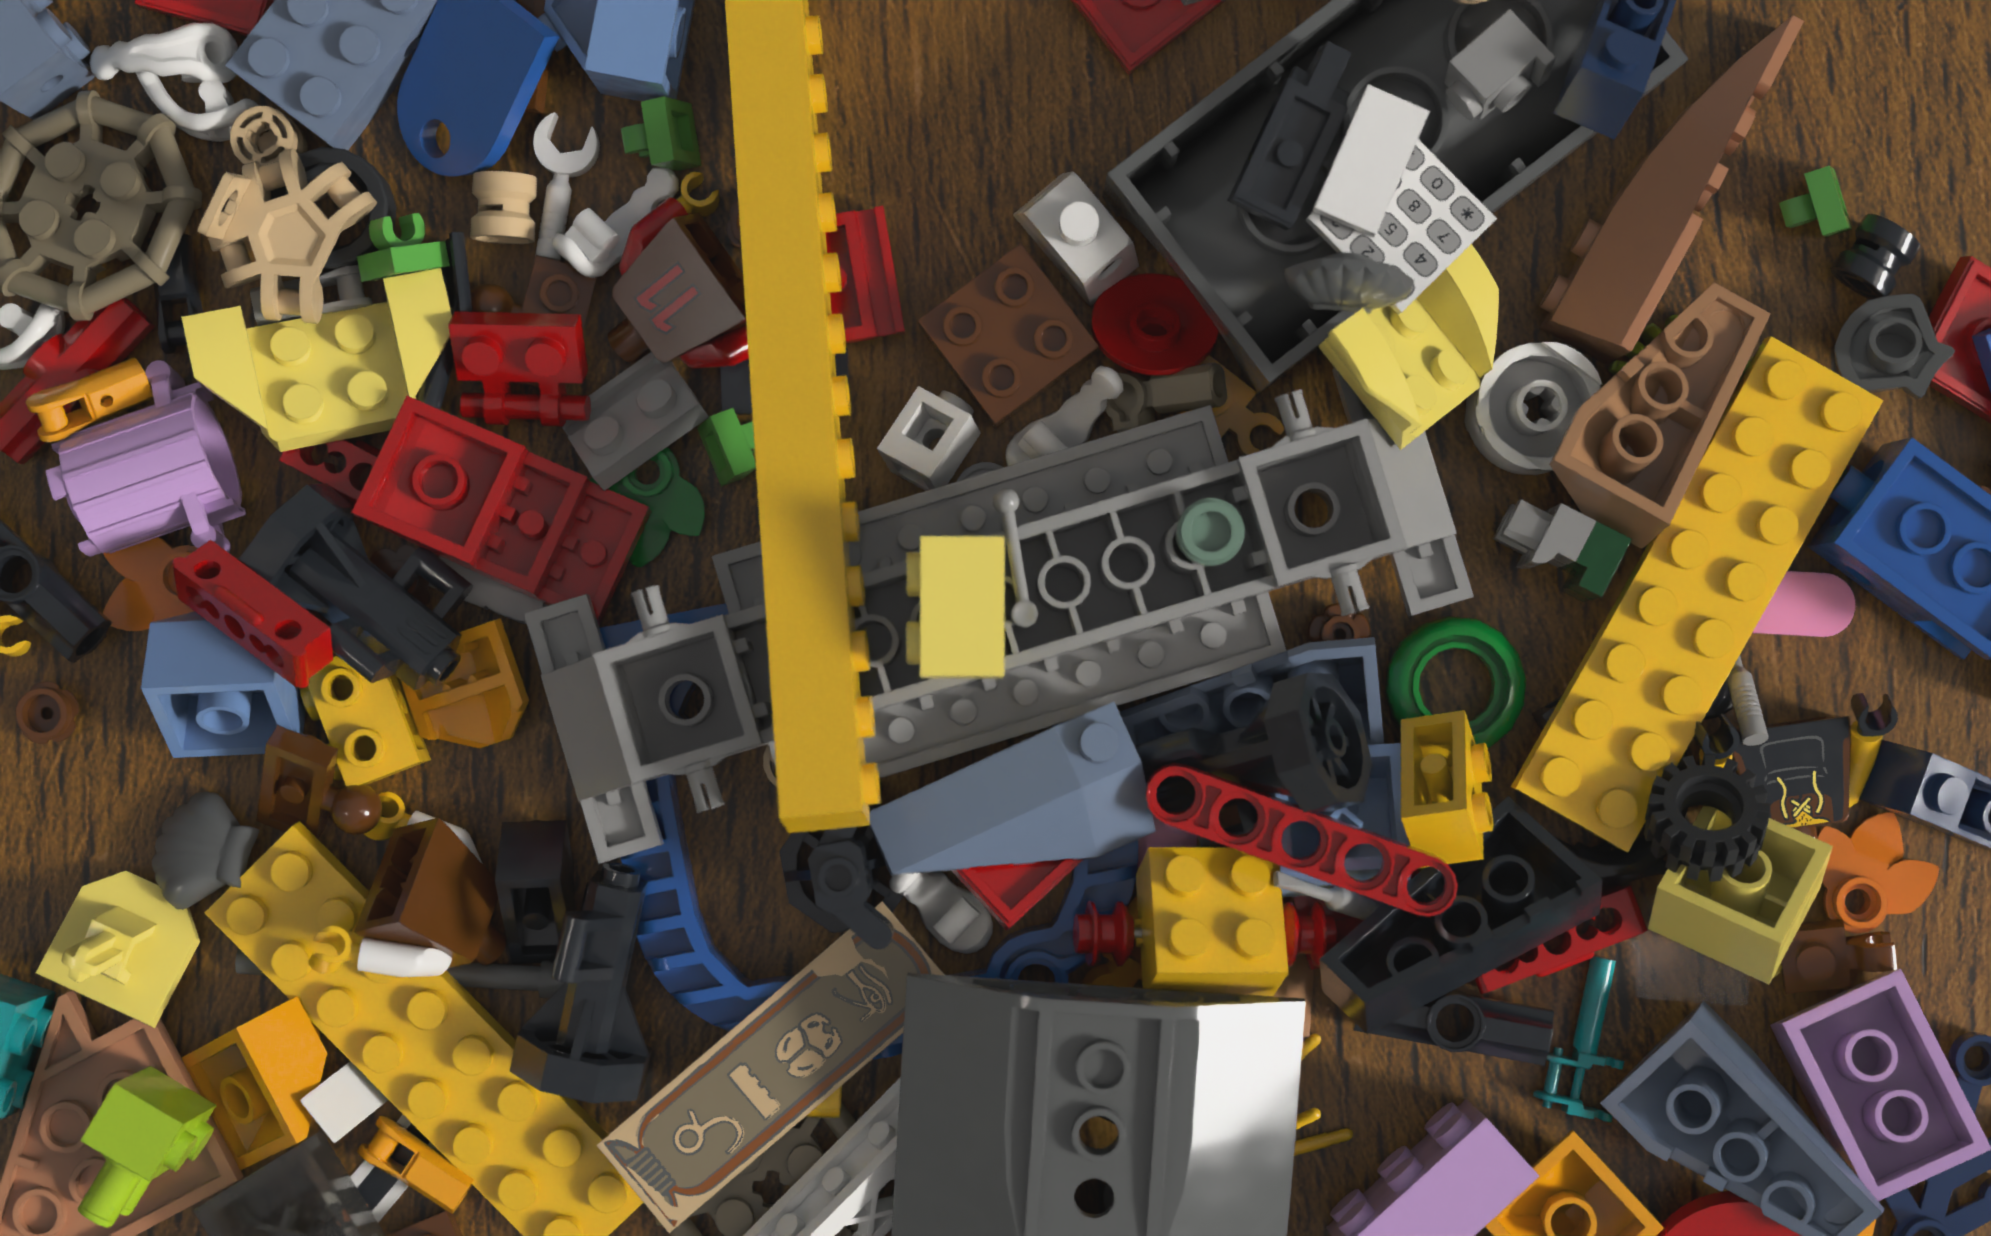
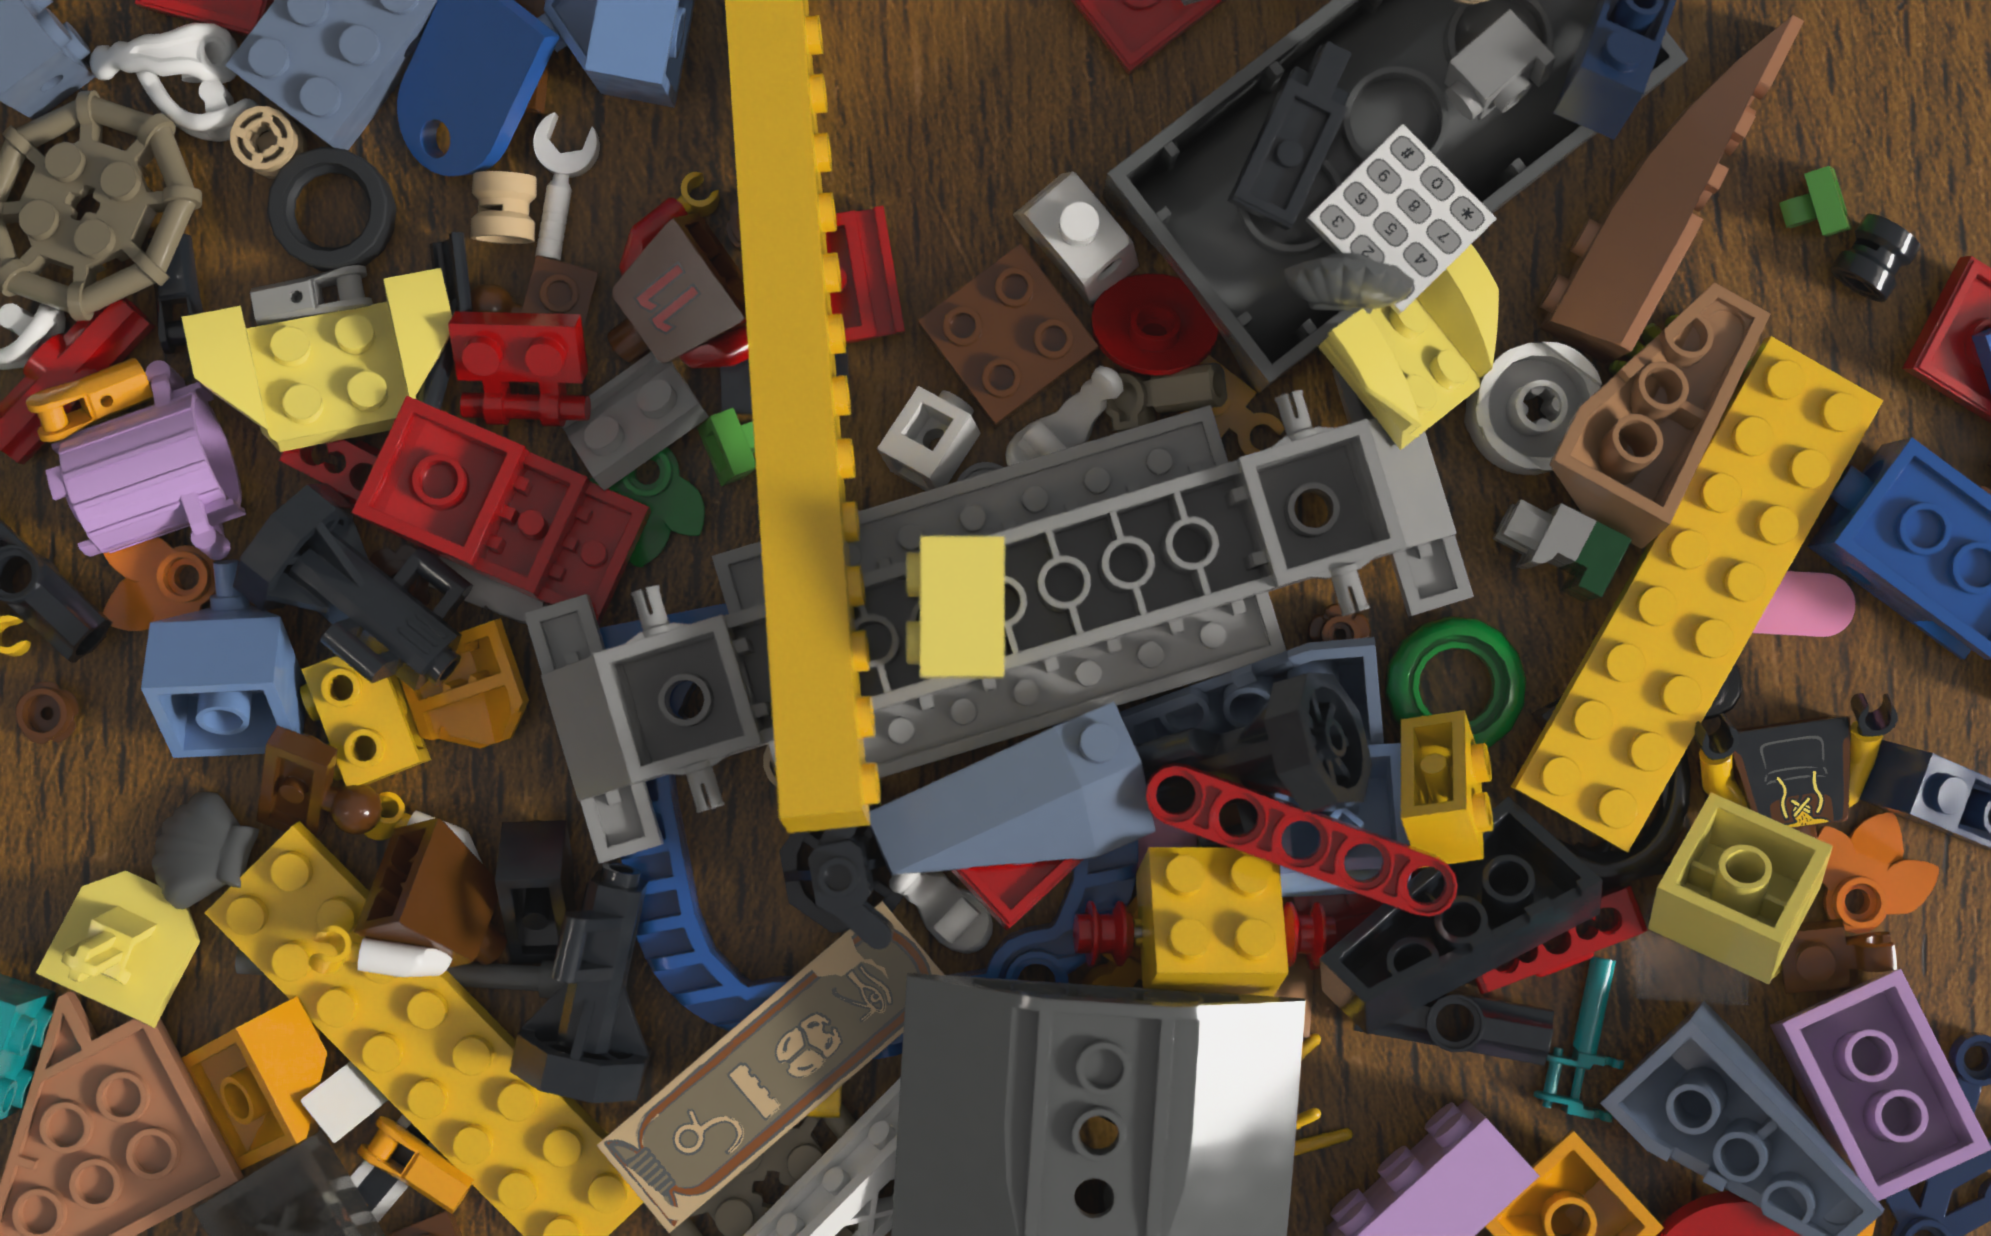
lime brick [77,1066,217,1227] -> none
red piece [172,540,333,688] -> none
tan piece [198,148,377,324] -> none
bright green tile [357,213,450,282] -> none
white piece [552,167,679,278] -> none
bright green tile [621,96,702,171] -> none
light grey hinge [993,488,1038,627] -> none
sand green tile [1176,498,1245,566] -> none
light grey piece [1273,871,1383,920] -> none
white tile [1312,84,1430,238] -> none
black tyre [1644,754,1771,882] -> none
light grey piece [1727,655,1769,746] -> none
dark grey animal [1834,294,1955,399] -> none

